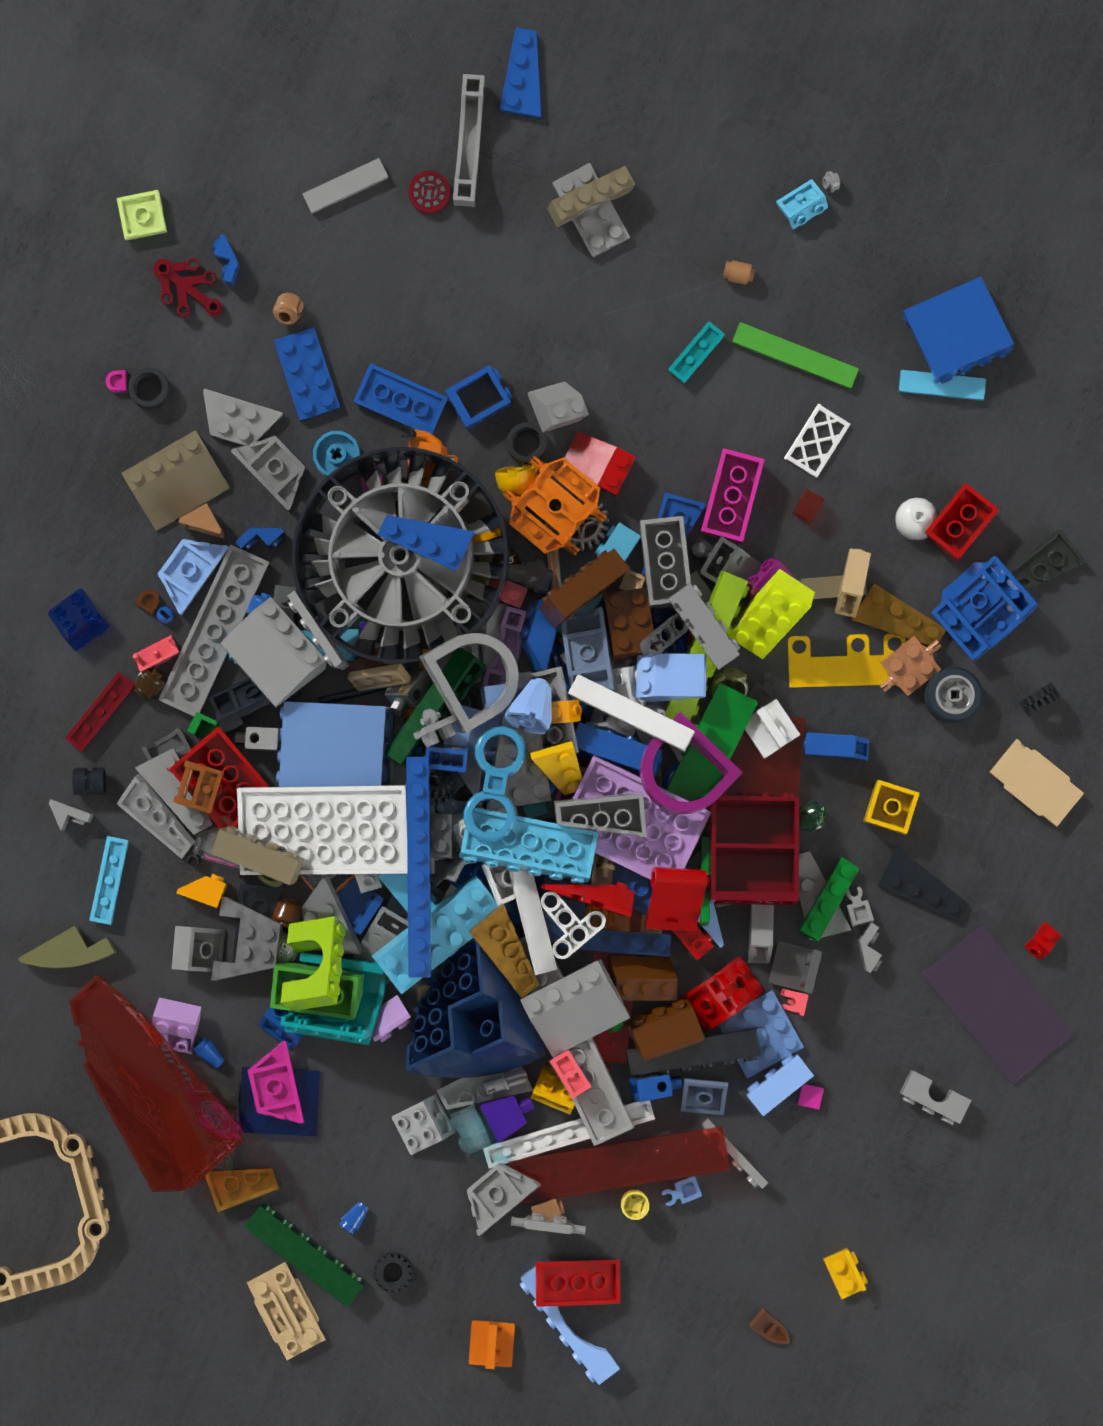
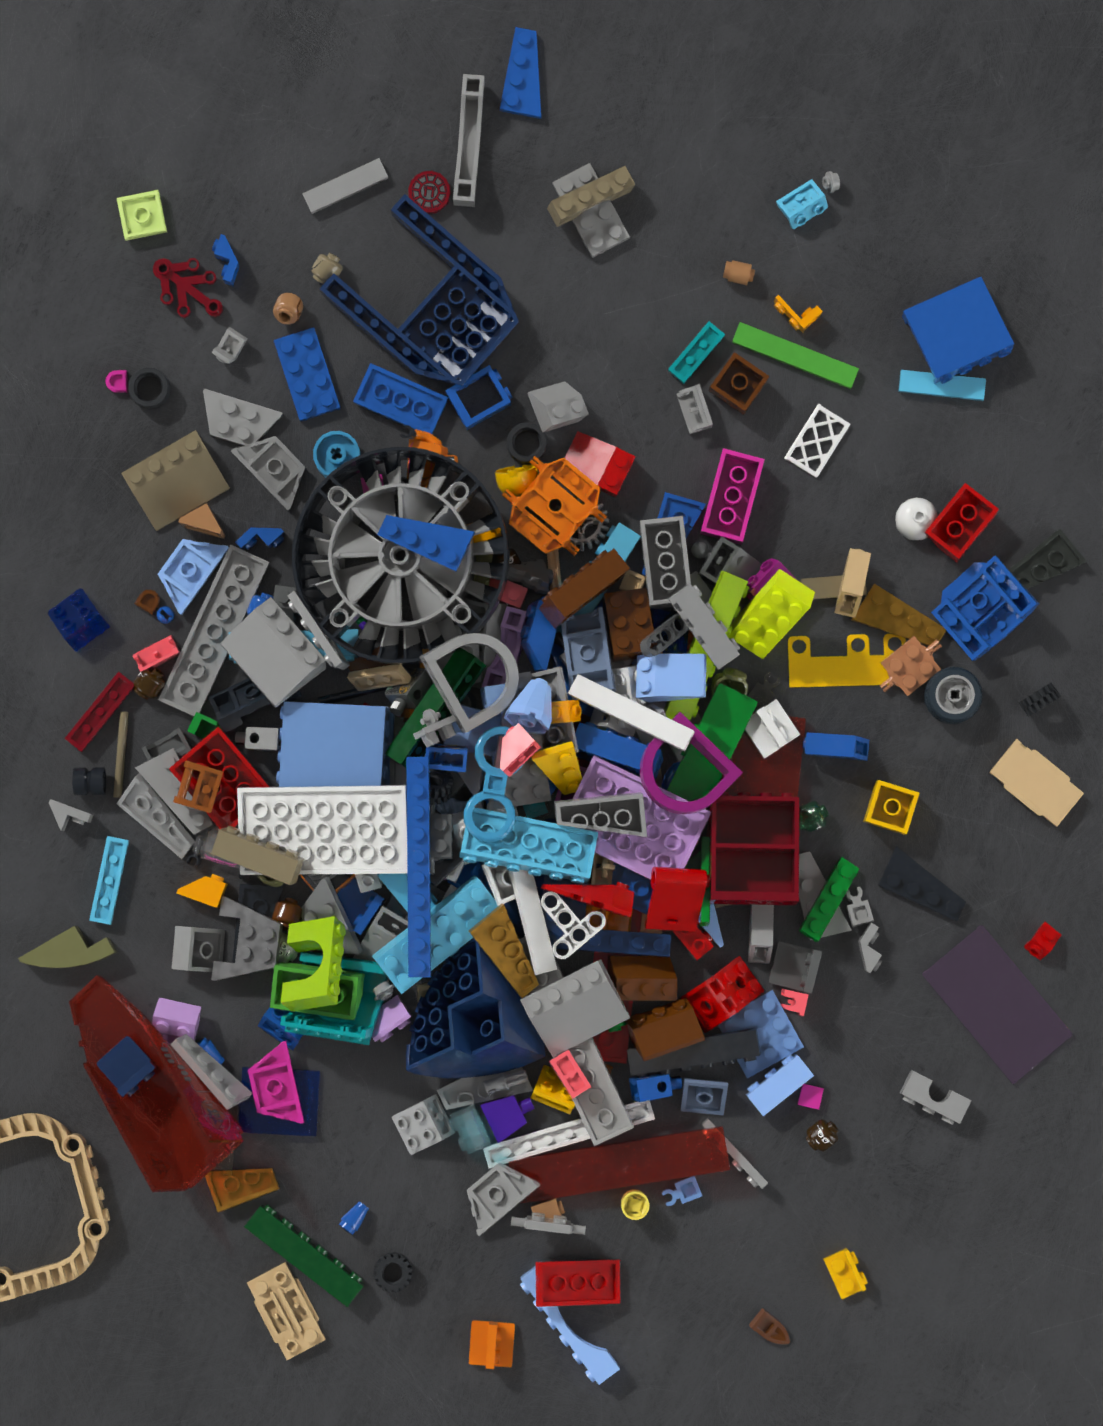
clear red panel [792,489,825,524] -> none
none -> dark blue bracket [97,1036,157,1097]
none -> dark tan bar [113,712,129,798]
none -> light grey wing [170,1034,253,1110]
none -> light grey bracket [212,327,248,364]
none -> dark tan head [311,252,343,285]
none -> dark blue wedge [320,194,519,386]
none -> light grey plate [373,981,395,1001]
none -> slope [500,723,541,777]
none -> light grey hinge [676,384,713,434]
none -> reddish brown brick [709,352,769,415]
none -> light orange bracket [774,295,823,332]
none -> dark brown head [806,1119,839,1152]

